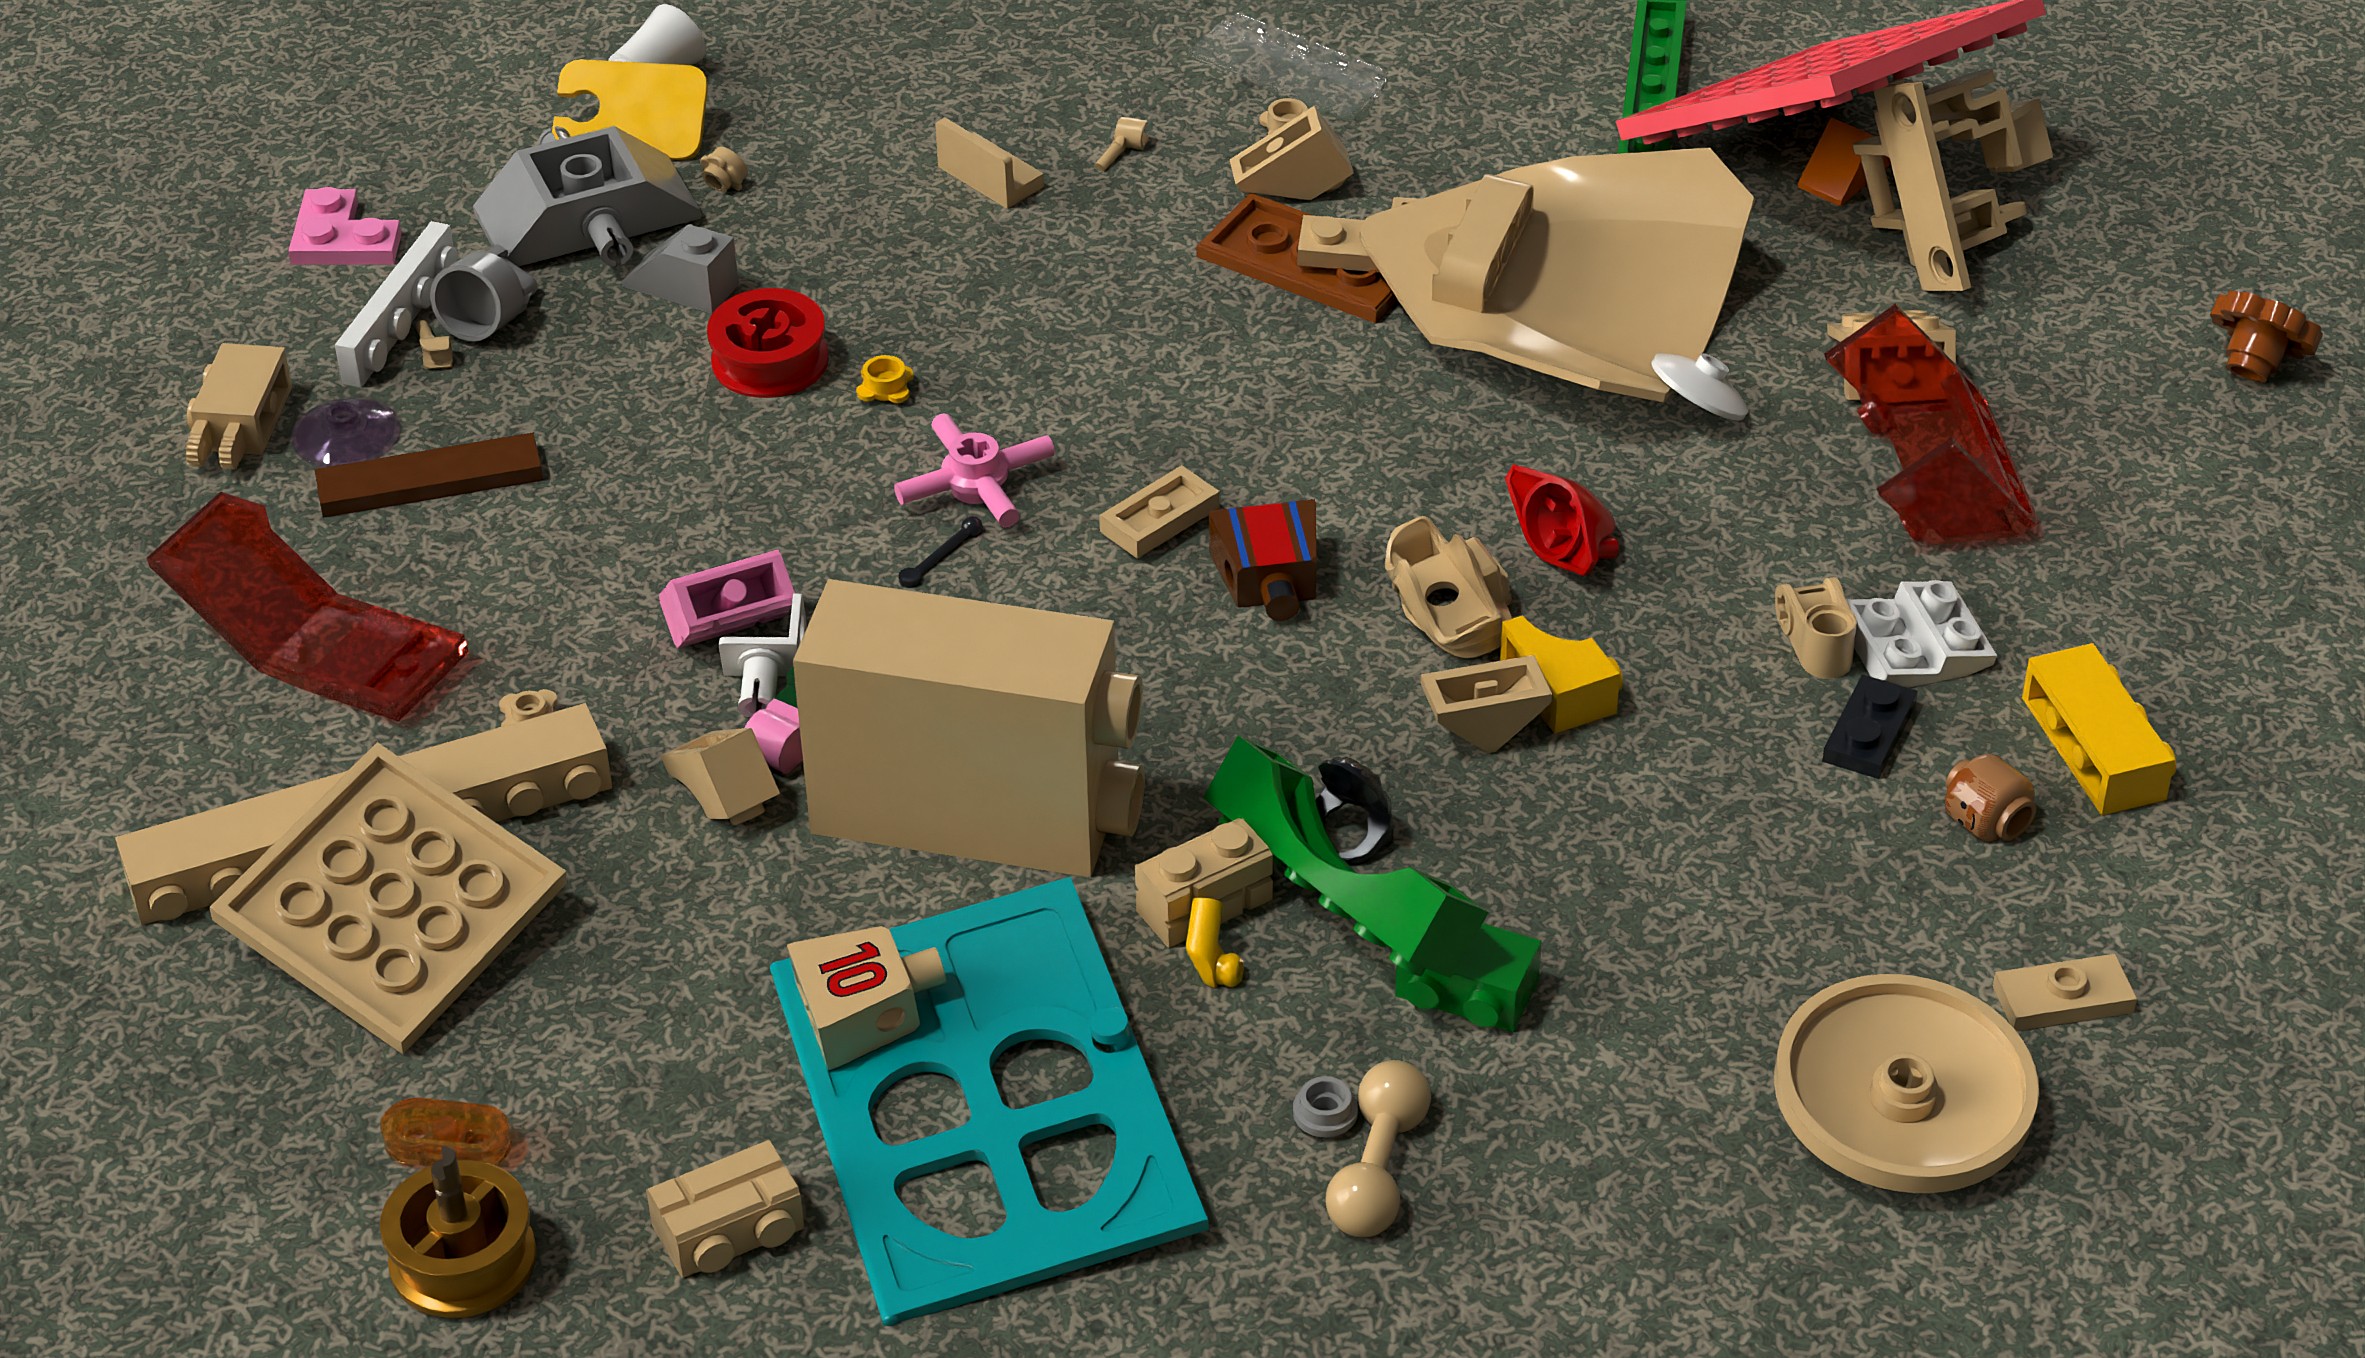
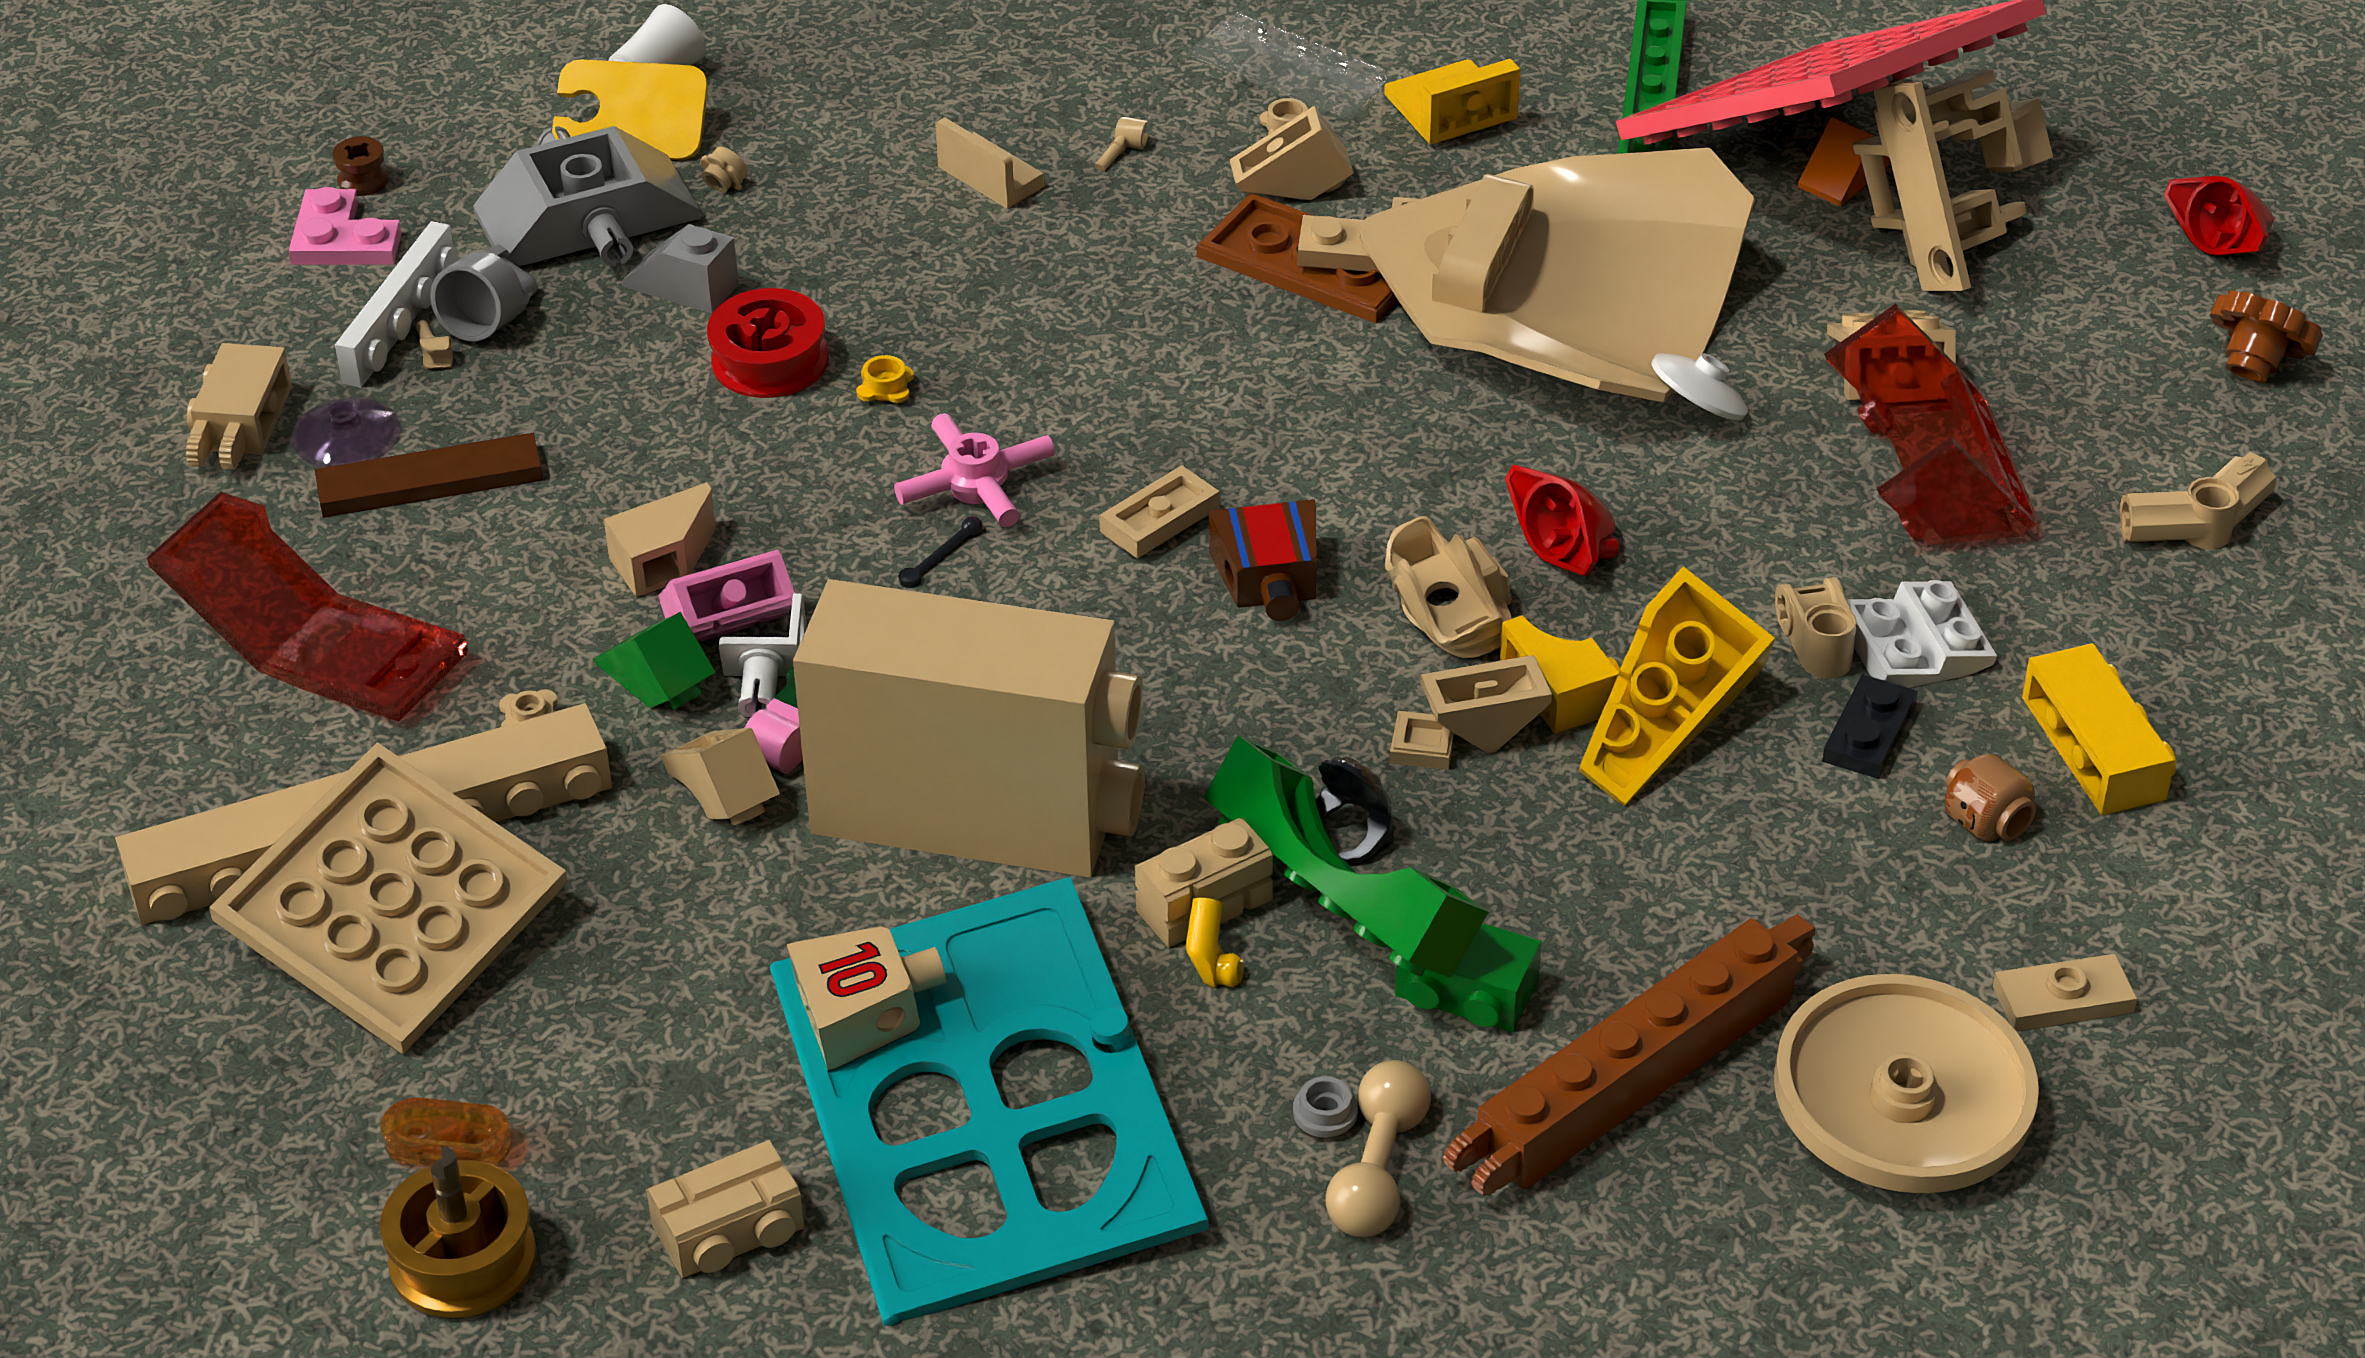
none -> reddish brown wheel [333,136,388,196]
none -> green slope [593,611,715,710]
none -> tan slope [604,482,716,598]
none -> yellow bracket [1384,58,1520,145]
none -> tan tile [1390,711,1455,770]
none -> dark orange hinge [1442,914,1815,1197]
none -> yellow wedge [1578,566,1775,806]
none -> tan piece [2119,452,2277,549]
none -> red hat [2163,176,2275,255]

